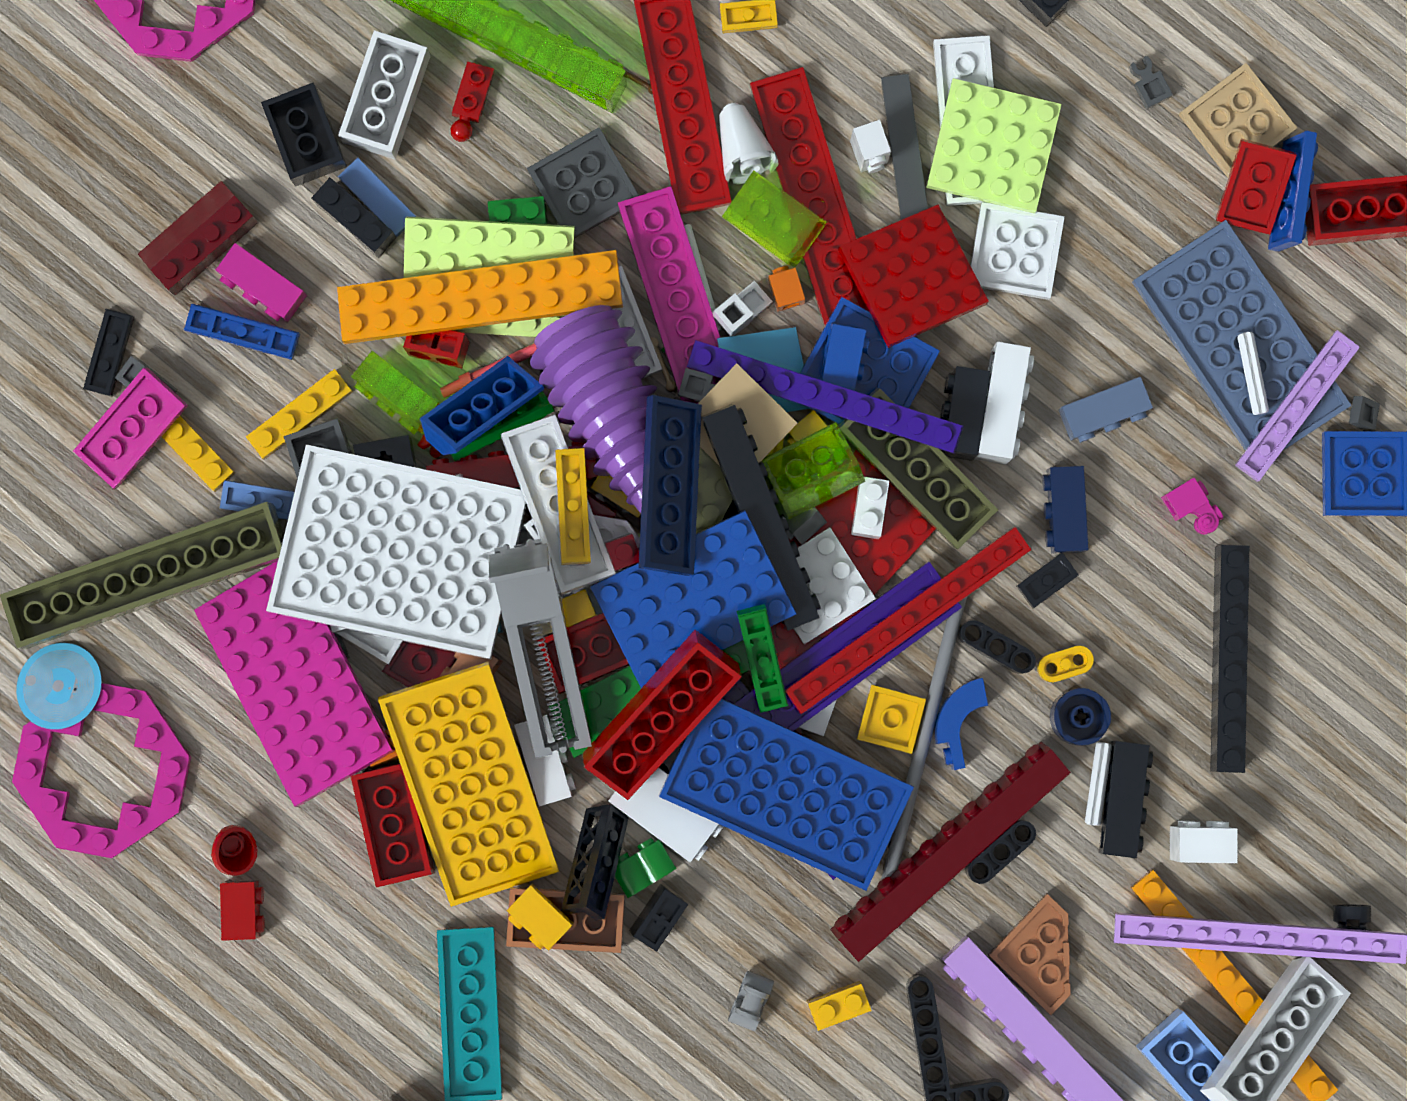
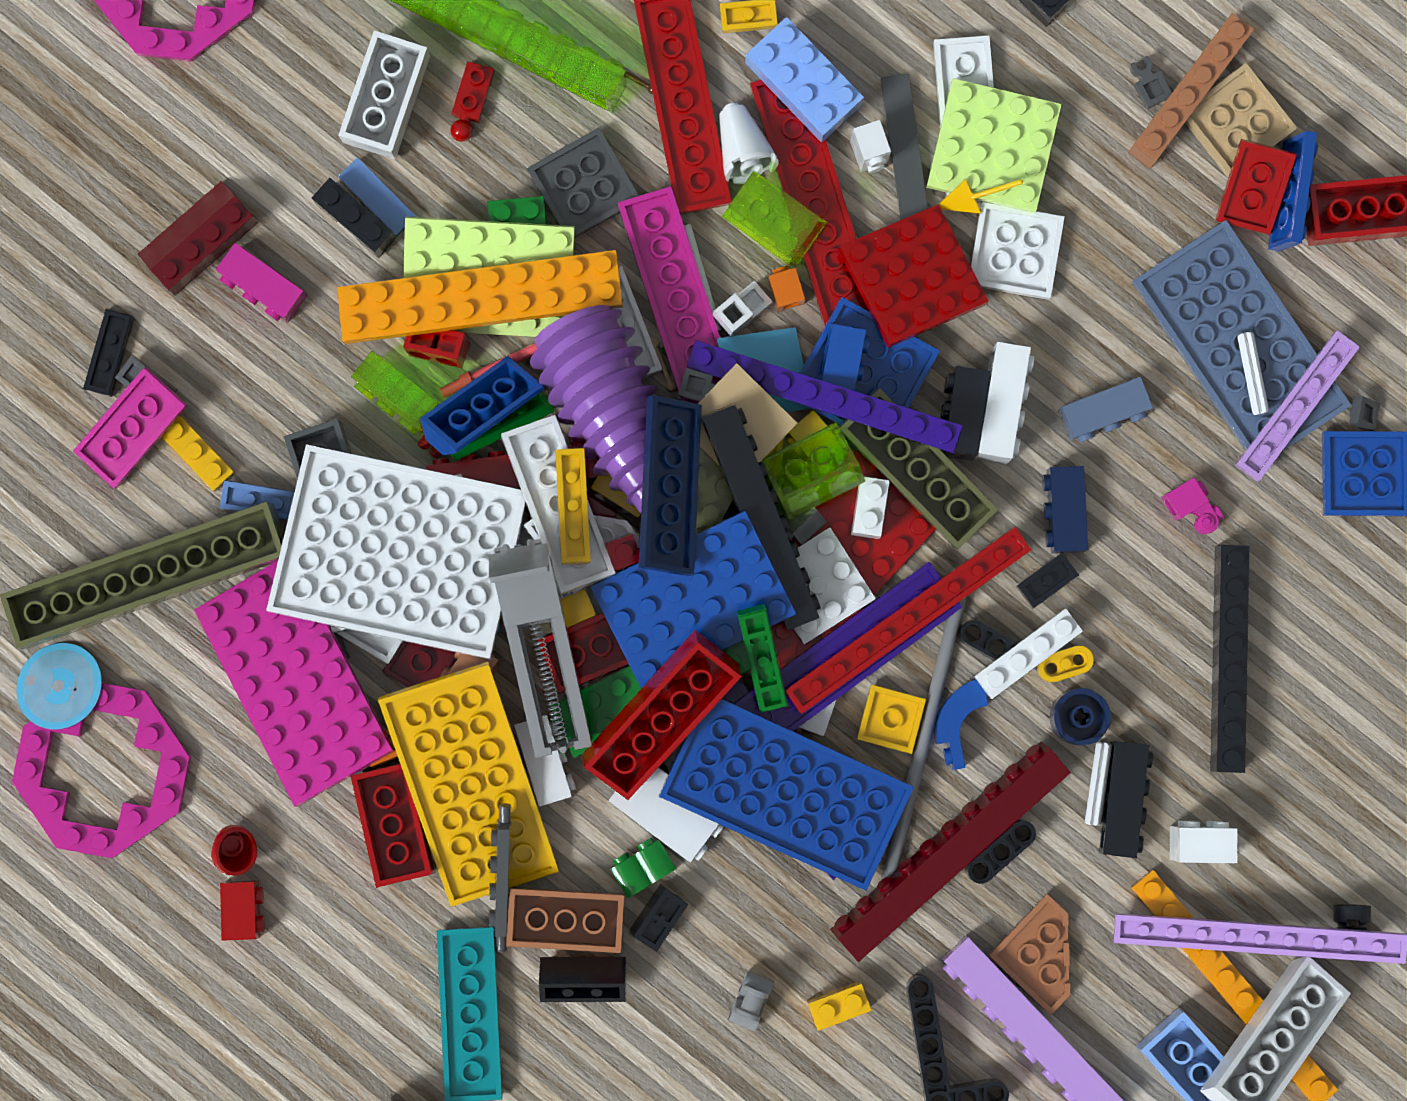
blue plate [184,303,300,361] -> none
yellow plate [246,369,353,460] -> none
black brick [261,82,347,187] -> none
black brick [353,435,417,468] -> none
yellow brick [507,884,574,951] -> none
black fence [561,804,629,921] -> none
none -> dark grey plate [489,803,512,952]
none -> black brick [539,956,626,1002]
none -> light blue brick [745,17,864,143]
none -> yellow piece [939,178,1023,214]
none -> white plate [974,609,1083,699]
none -> nougat arch [1128,13,1254,168]

